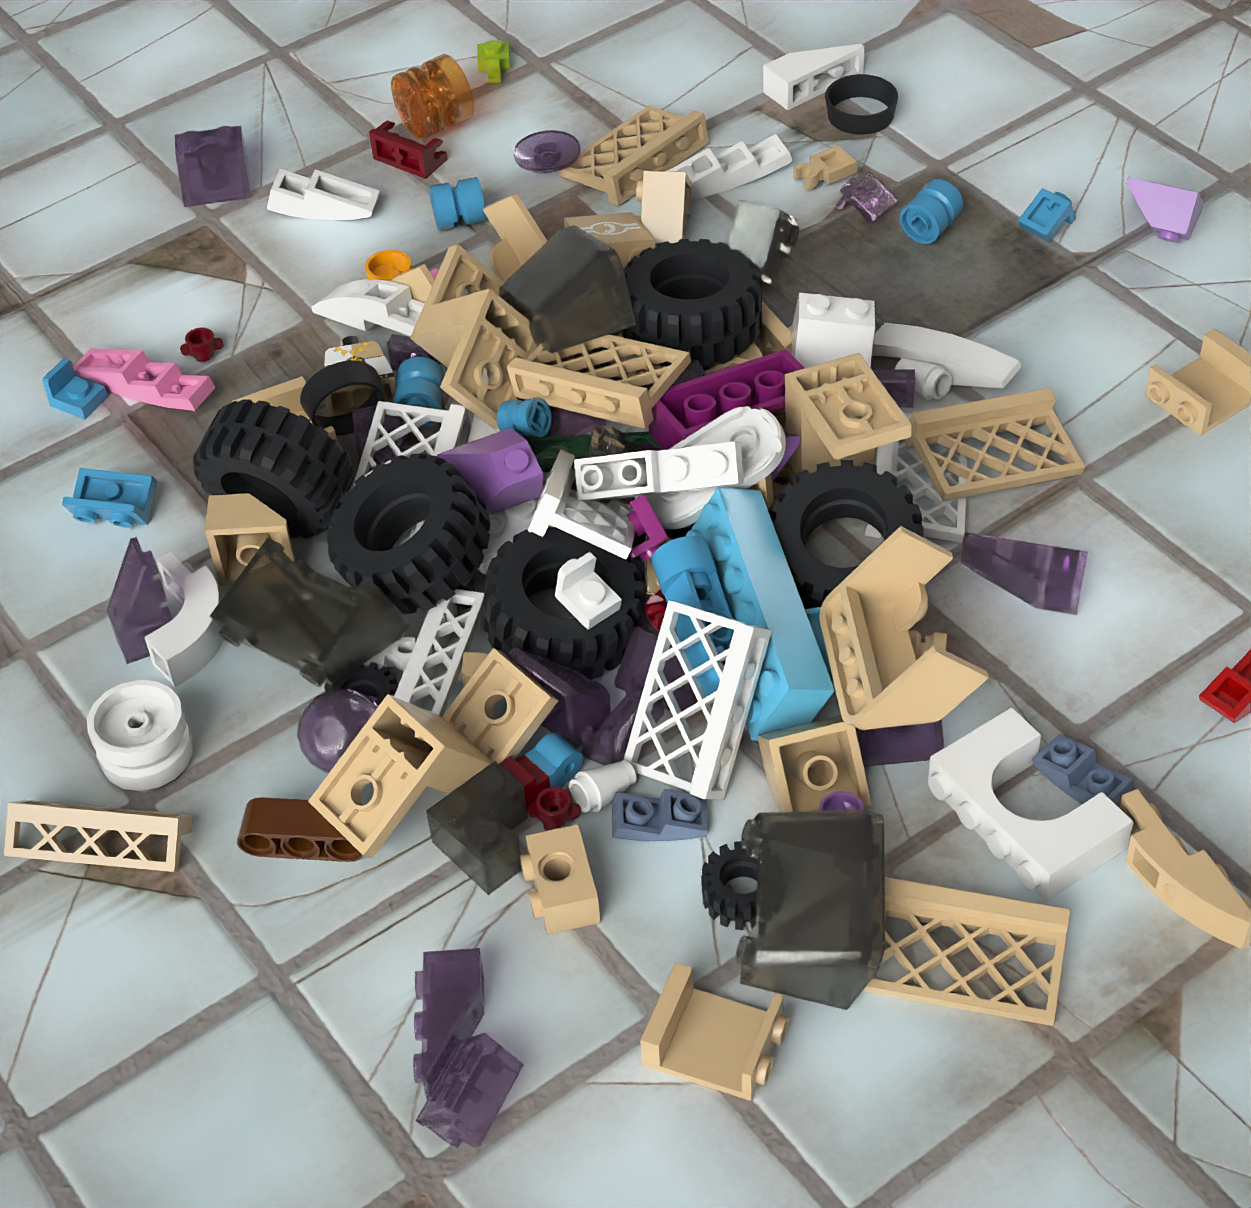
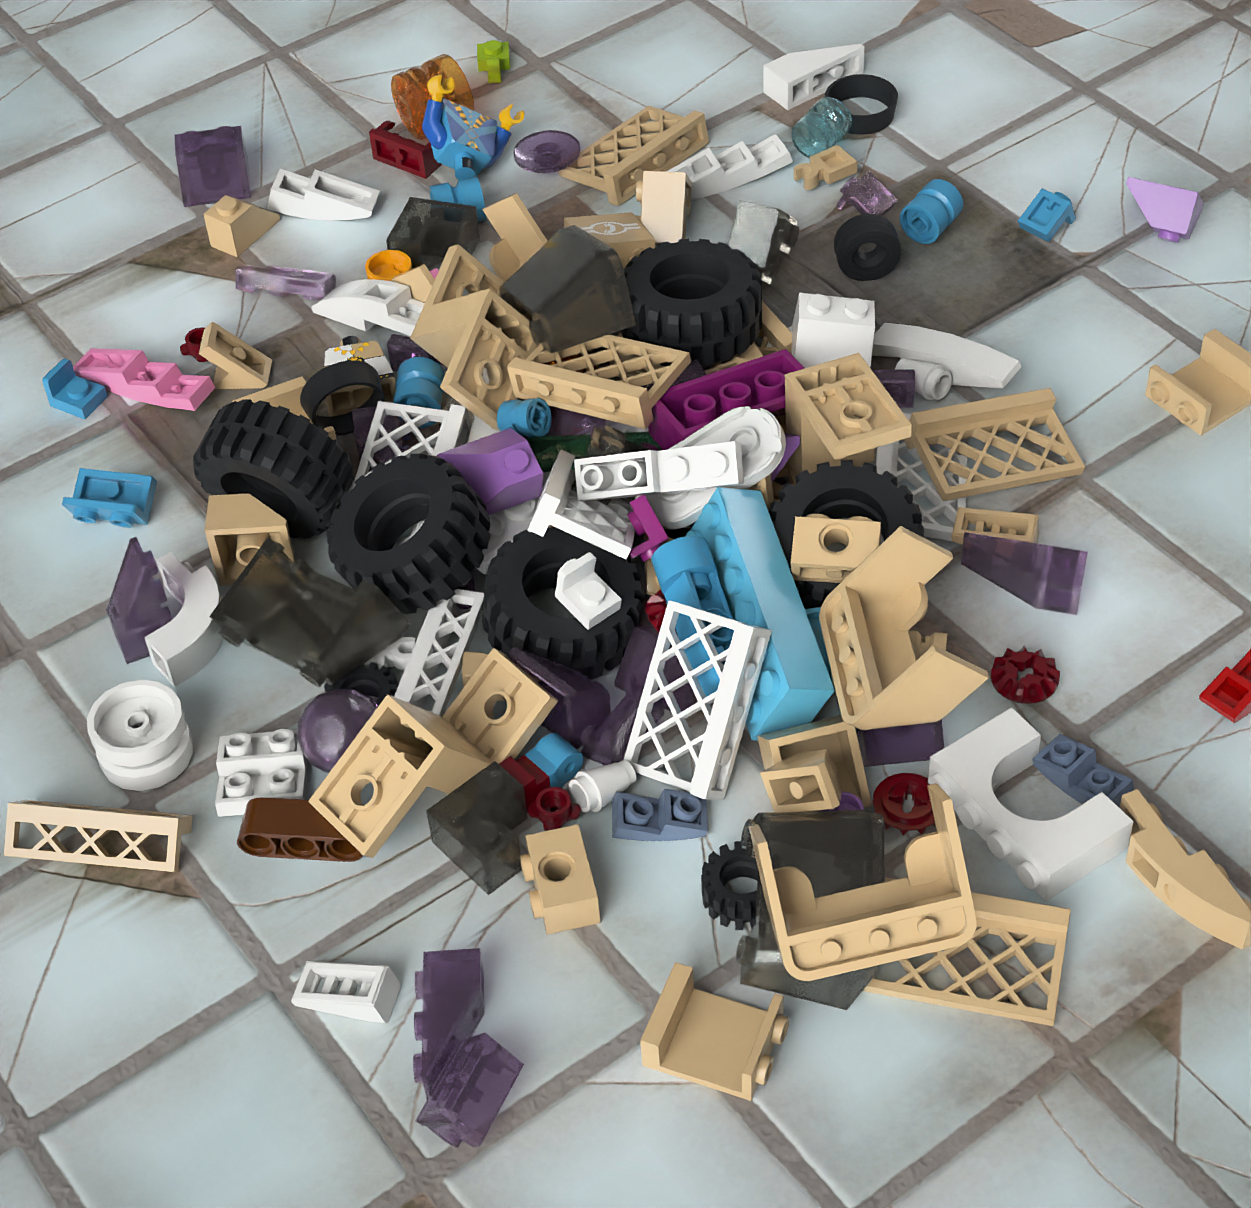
none -> tan slope [199,321,272,389]
none -> tan slope [203,195,281,257]
none -> white slope [215,729,307,817]
none -> clear purple hinge [235,265,336,300]
none -> white slope [291,961,400,1023]
none -> clear smoke brick [386,197,480,270]
none -> torso [422,74,525,180]
none -> tan windscreen [749,783,977,981]
none -> tan slope [760,749,842,814]
none -> clear light blue wheel [791,97,852,158]
none -> tan brick [791,514,881,583]
none -> black tyre [834,214,901,281]
none -> dark red gear [872,773,936,836]
none -> tan slope [951,507,1039,563]
none -> dark red gear [991,645,1060,704]

